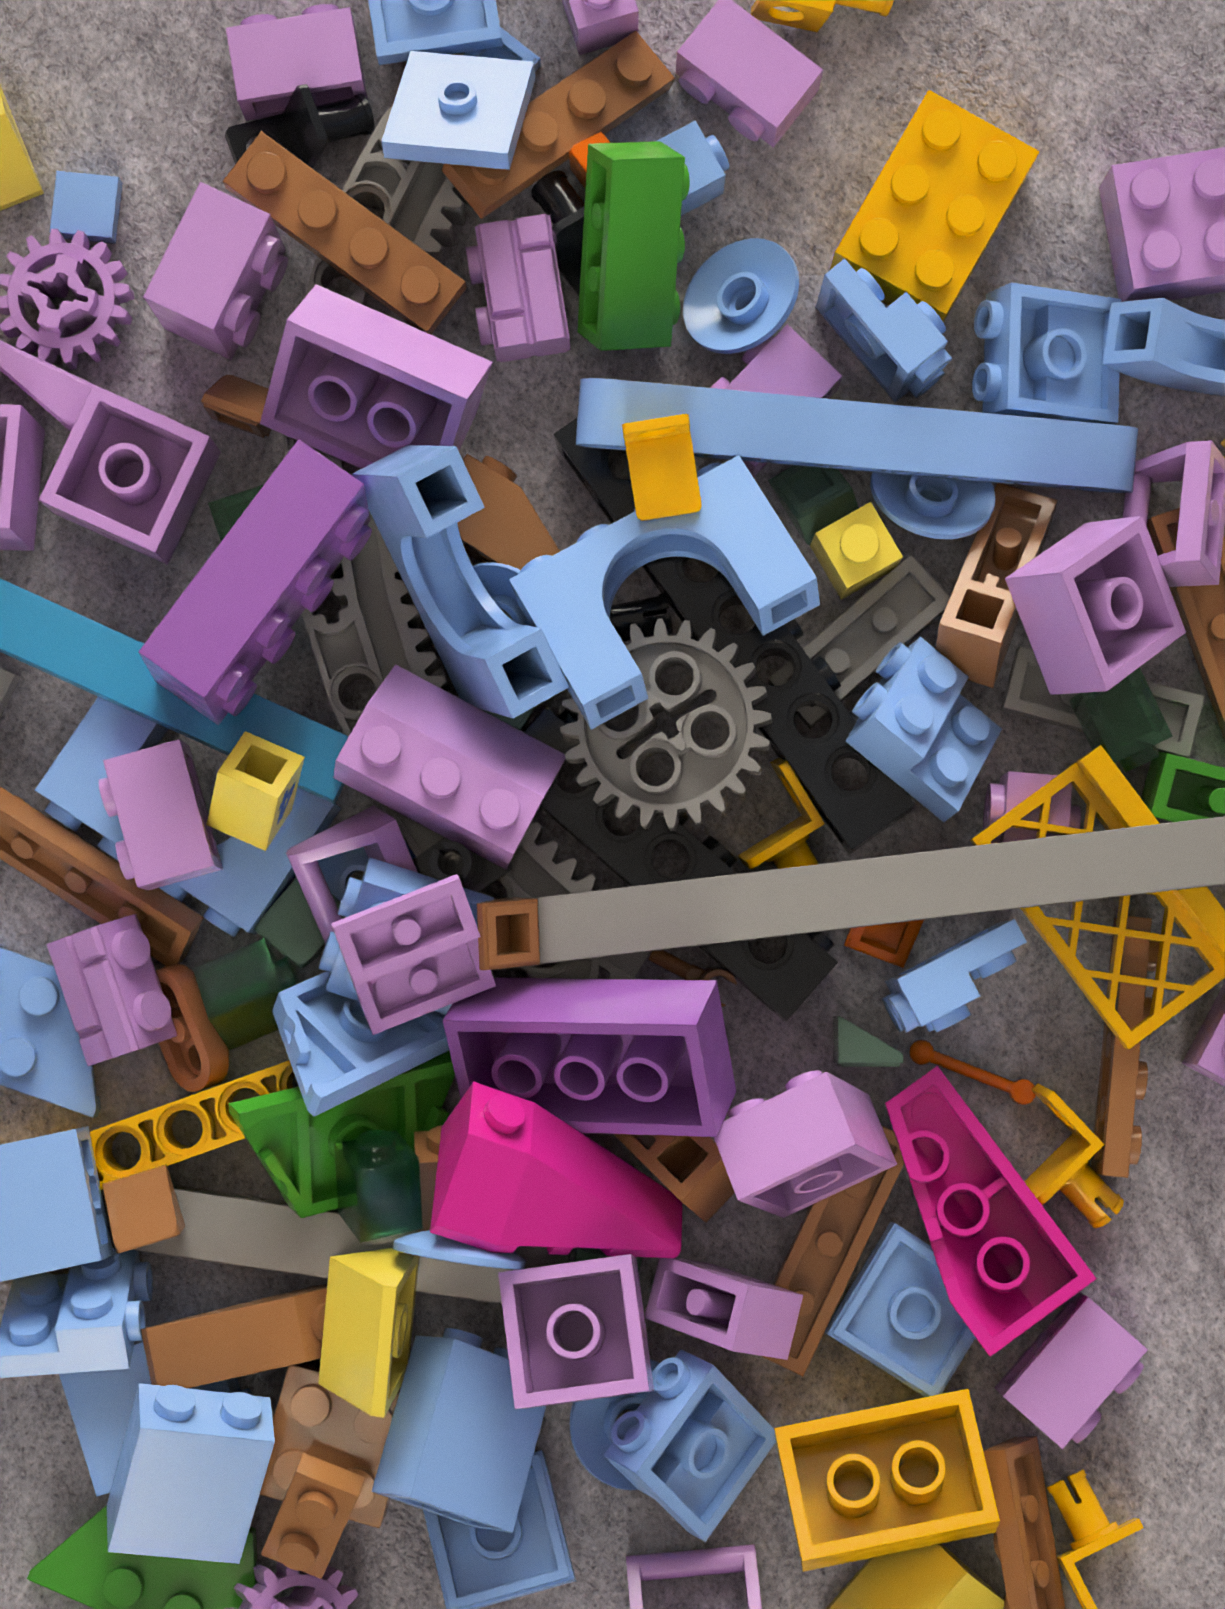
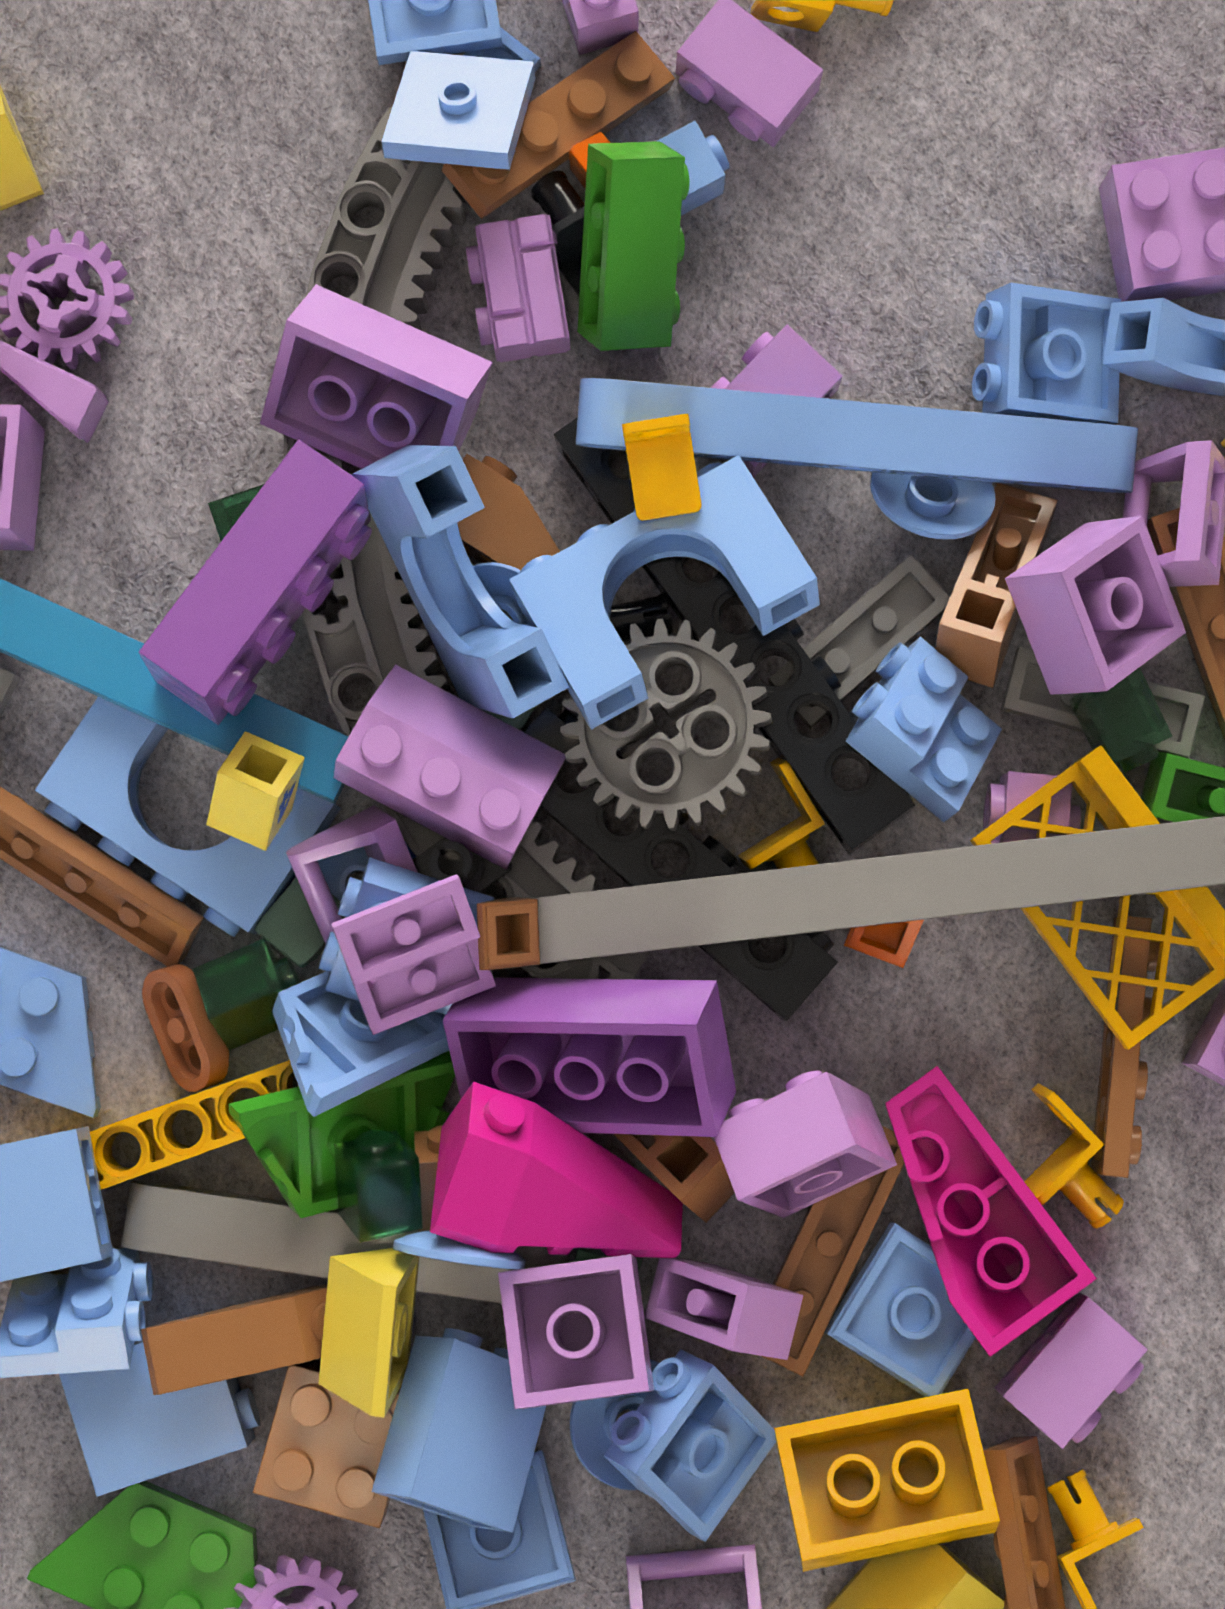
lavender brick [39,384,221,565] -> none
lavender brick [47,914,178,1066] -> none
light blue tile [49,171,123,244] -> none
lavender brick [99,739,223,891] -> none
medium nougat slope [102,1164,185,1253] -> none
light blue brick [107,1383,275,1564] -> none
lavender brick [143,182,288,360] -> none
medium nougat slope [201,375,271,438] -> none
medium nougat plate [223,131,467,335] -> none
black bracket [225,84,374,169] -> none
lavender brick [226,4,368,121] -> none
medium nougat plate [260,1452,365,1579] -> none
medium nougat hand [648,950,737,1007] -> none
light blue dish [683,238,799,354] -> none
sand green slope [768,465,859,545] -> none
light yellow brick [810,502,903,600] -> none
light blue plate [815,258,953,402] -> none
yellow brick [830,90,1040,323] -> none
sand green slope [833,1016,904,1067] -> none
light blue plate [882,919,1027,1033] -> none
orange hinge [909,1039,1036,1105] -> none

